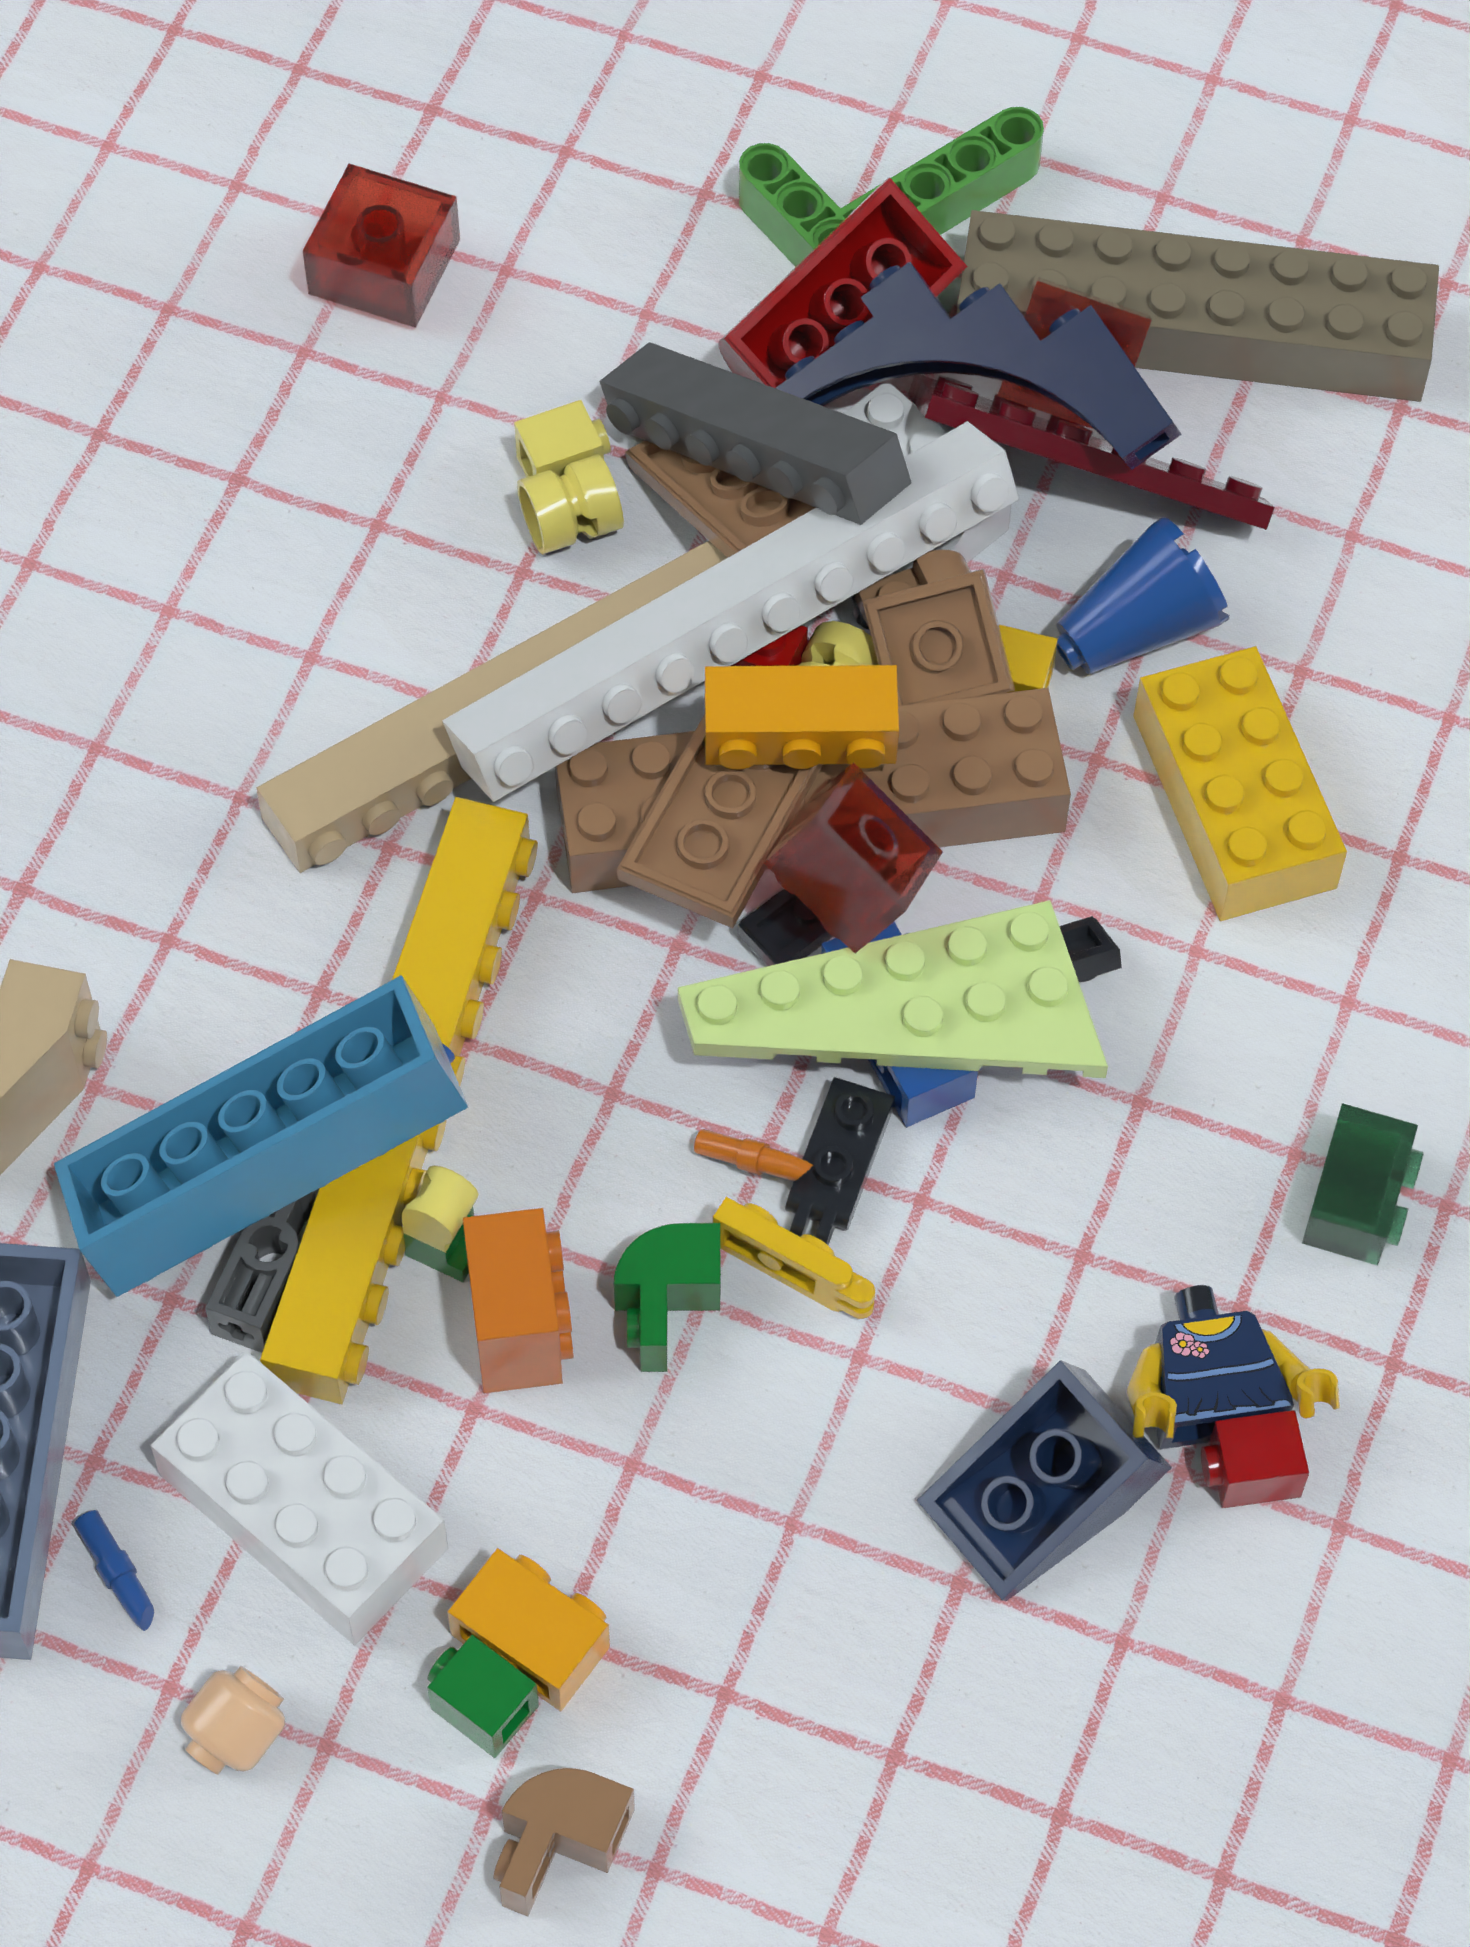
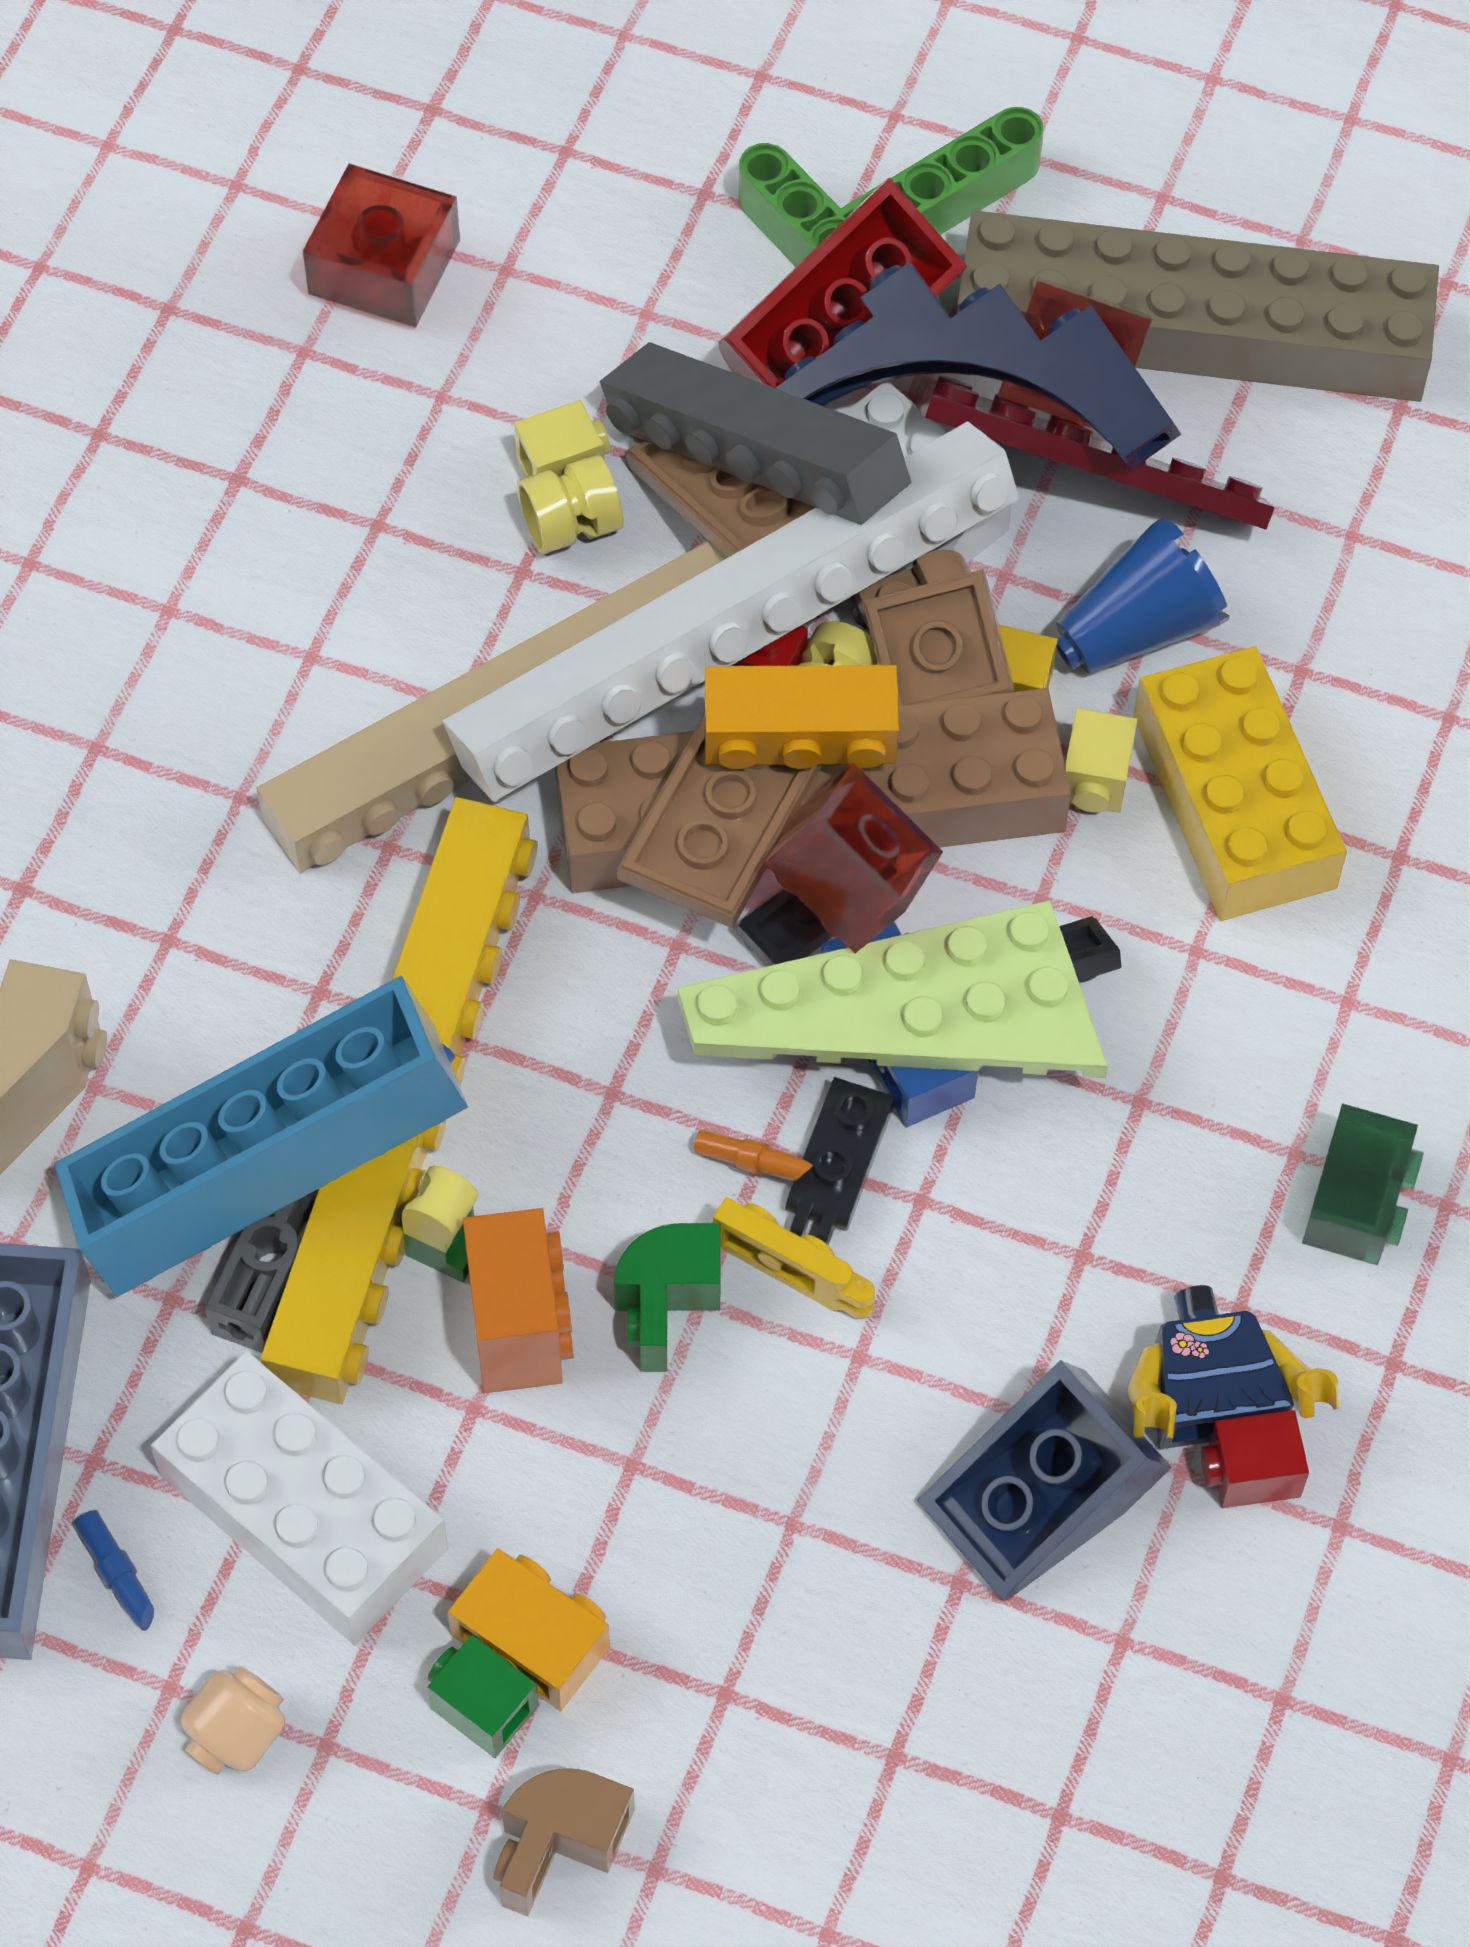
none -> light yellow brick [1065,708,1138,813]

